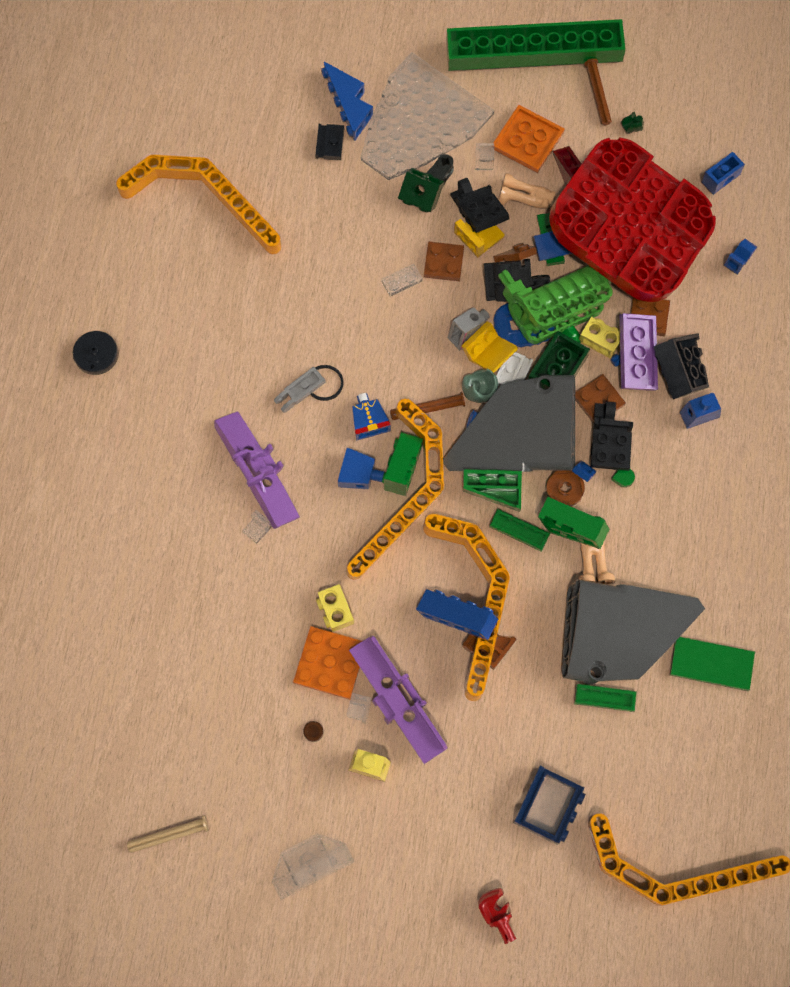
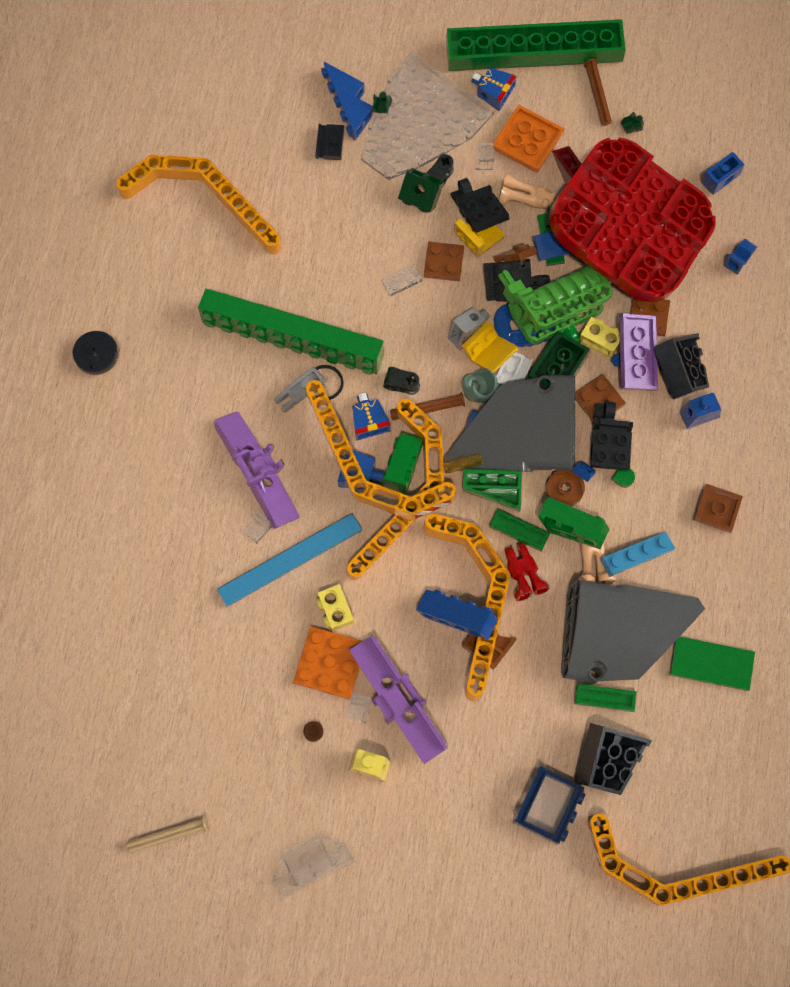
red piece [478,888,517,944] -> none
none -> green brick [198,288,384,375]
none -> dark azure tile [217,514,362,607]
none -> light orange beam [306,380,456,520]
none -> dark green arm [373,92,393,113]
none -> pearl dark grey piece [383,367,420,395]
none -> clear yellow pin [443,453,483,474]
none -> blue torso [471,68,517,111]
none -> red piece [505,543,550,602]
none -> black wedge [575,723,652,795]
none -> dark azure plate [601,532,675,577]
none -> dark orange plate [694,484,743,533]

